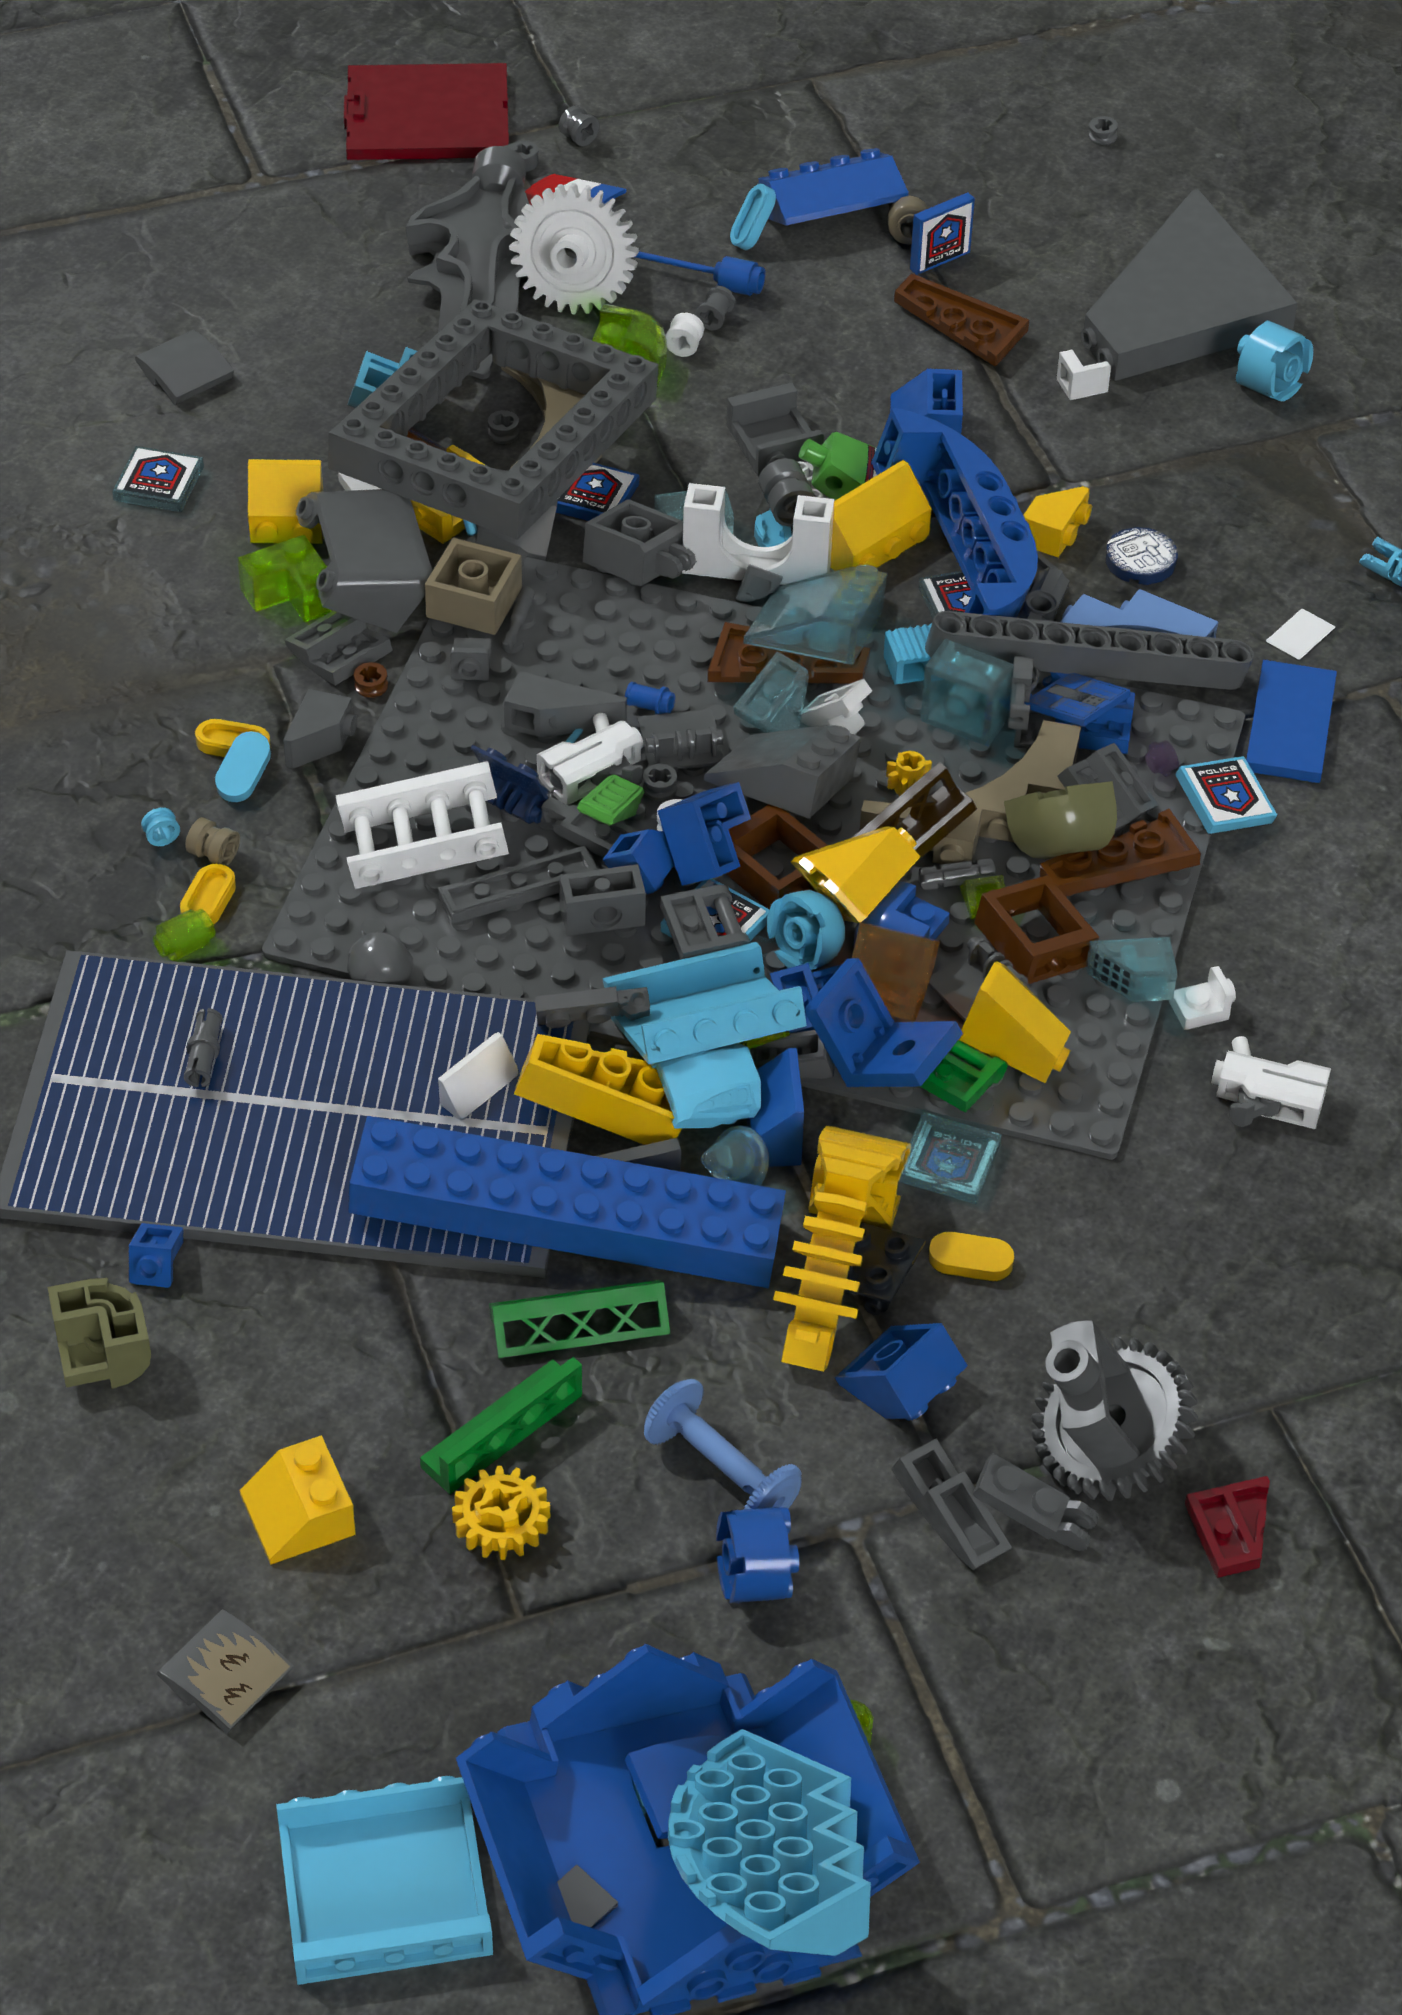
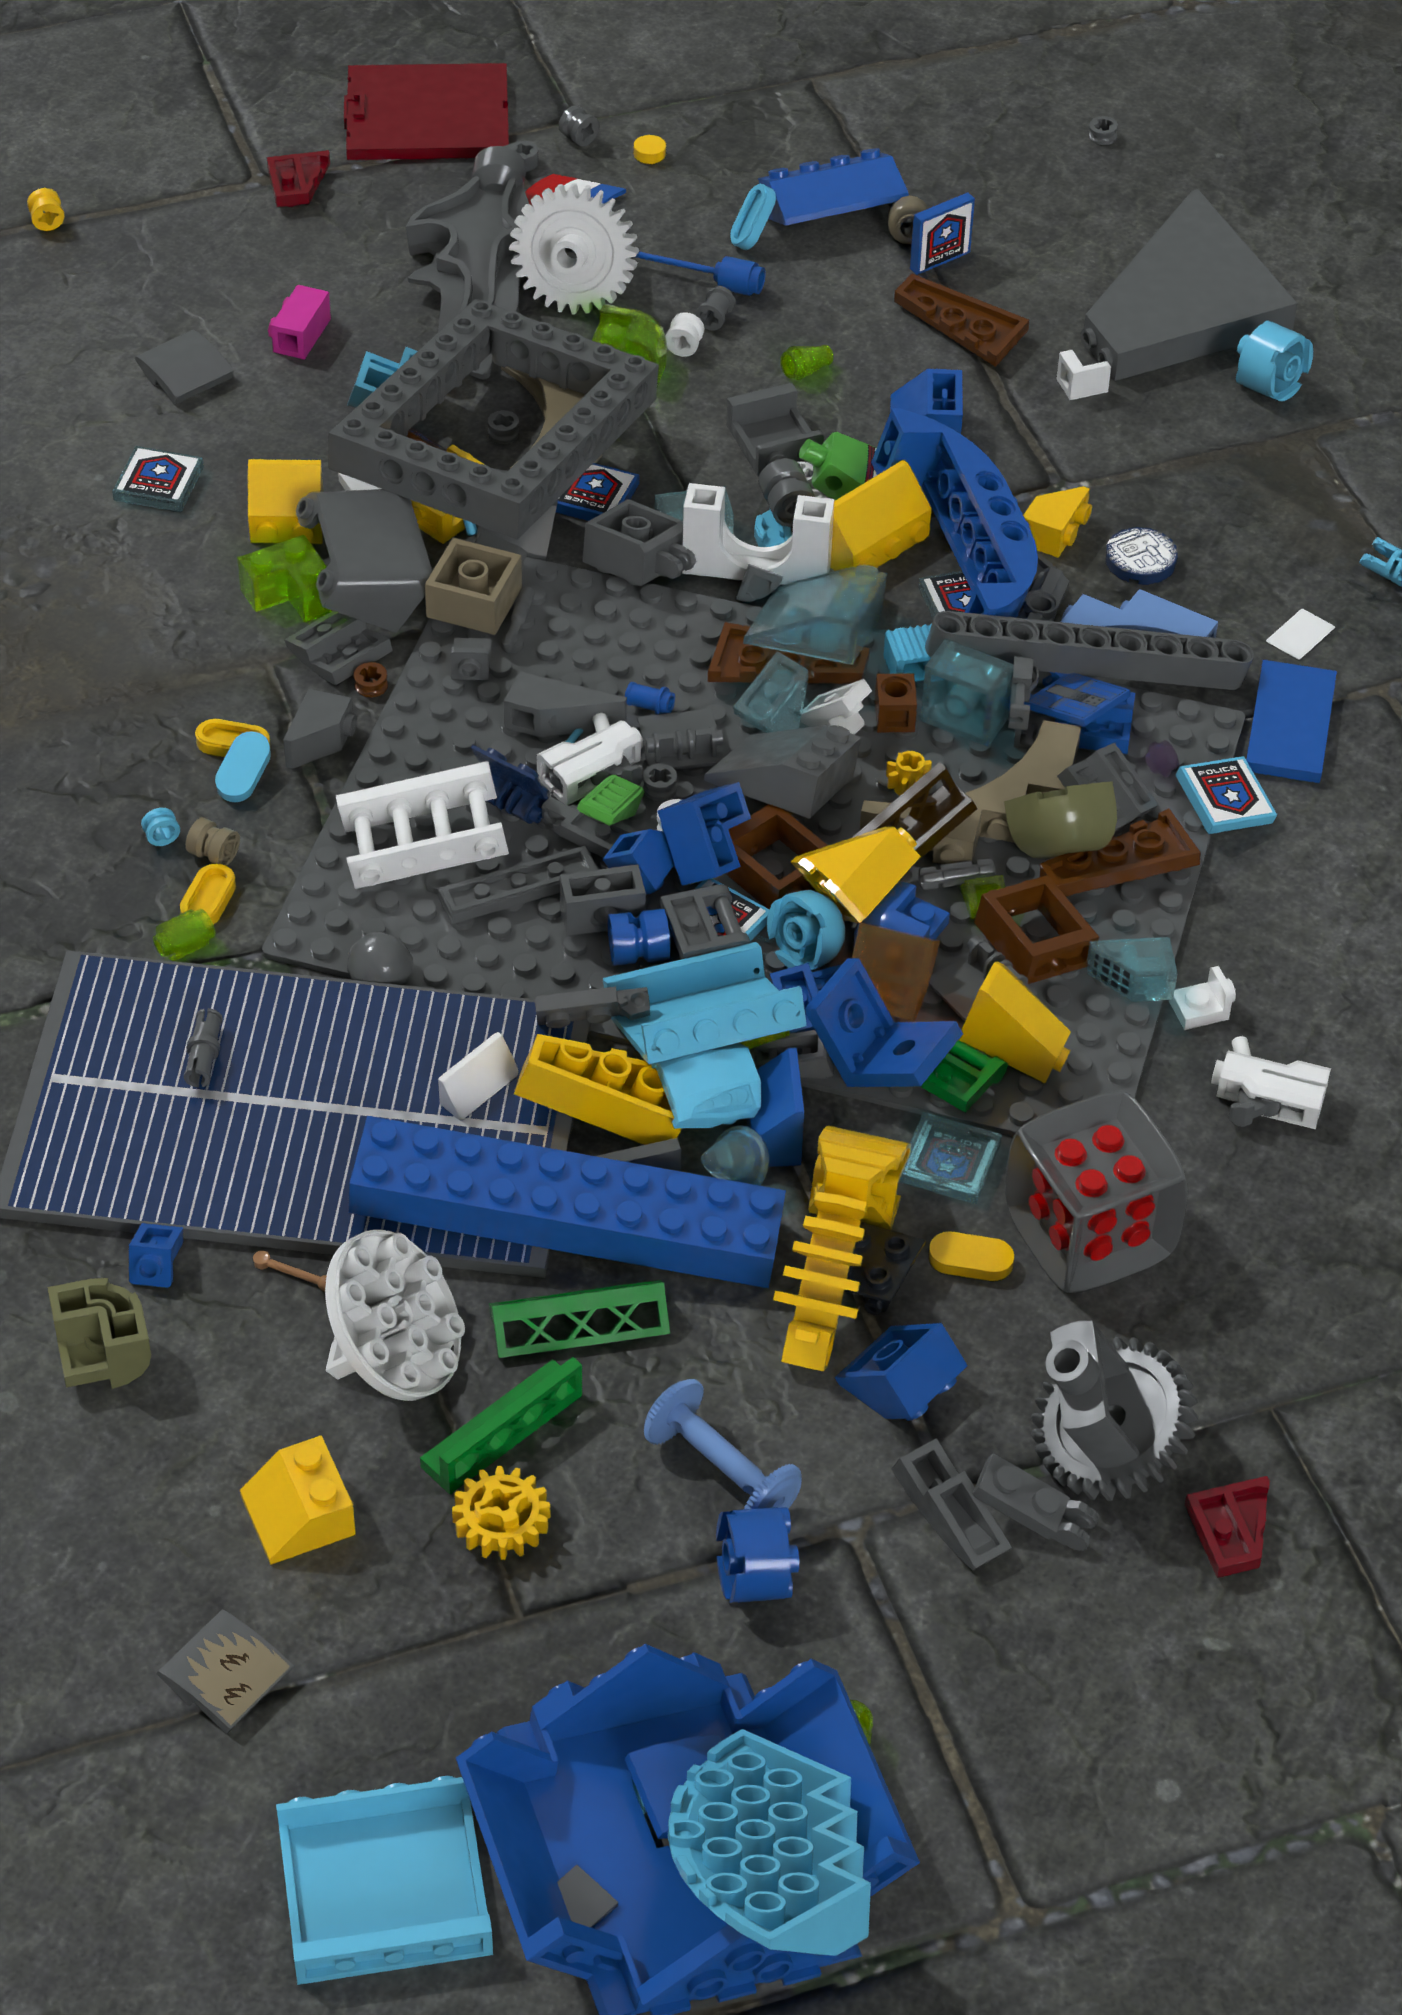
none -> yellow wheel [27,188,65,231]
none -> medium nougat hinge [253,1251,327,1292]
none -> dark red wing [267,150,330,207]
none -> dark pink brick [268,285,331,360]
none -> white bracket [325,1230,465,1401]
none -> blue wheel [607,909,670,966]
none -> yellow tile [634,135,666,164]
none -> clear neon green cone [781,345,833,380]
none -> reddish brown brick [874,673,917,733]
none -> dark grey piece [1005,1091,1188,1293]

